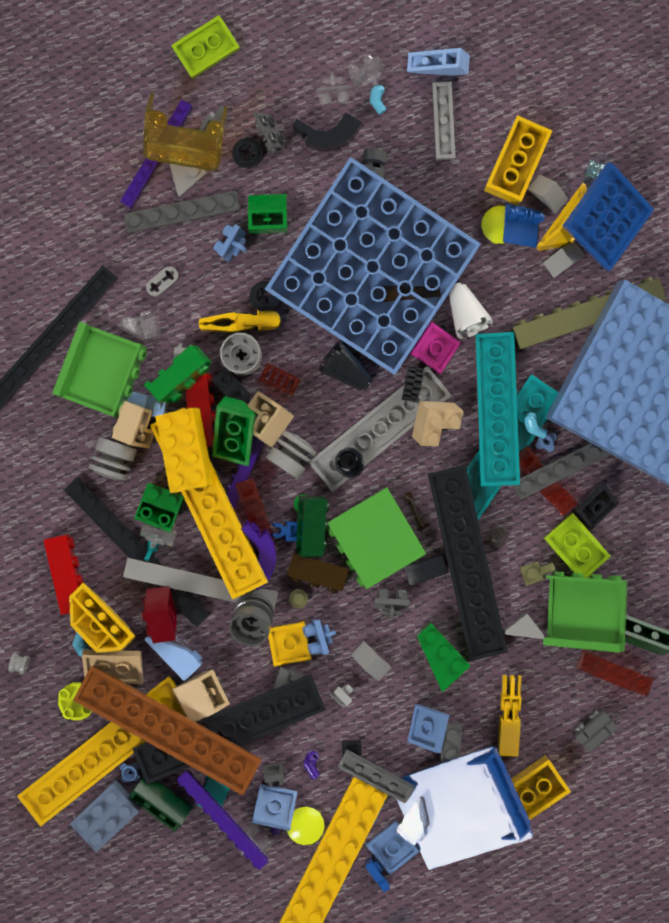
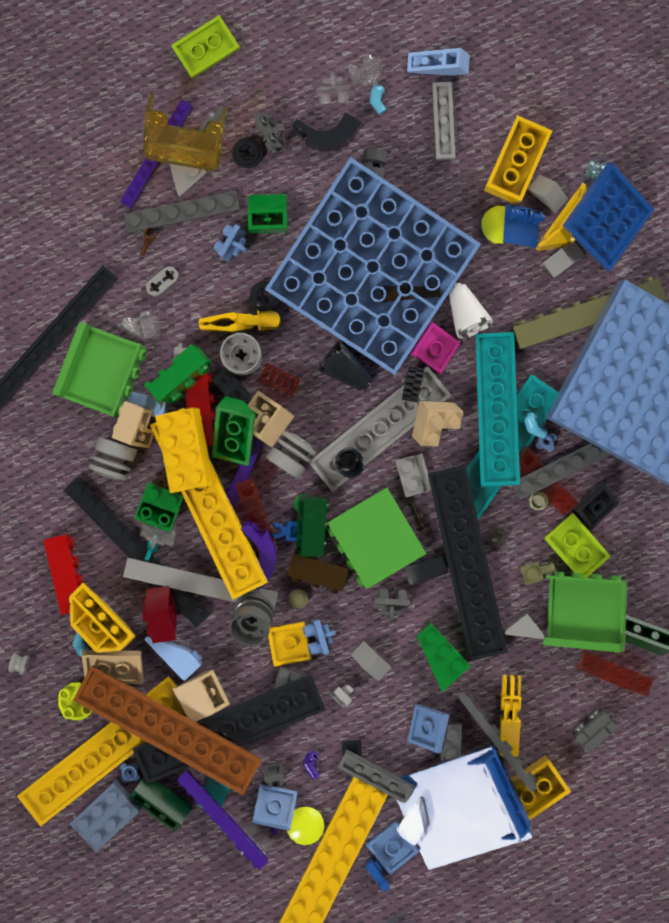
none -> reddish brown hand [140,228,156,256]
none -> light grey plate [395,453,431,498]
none -> dark grey plate [458,691,538,792]
none -> olive plate [529,491,548,511]

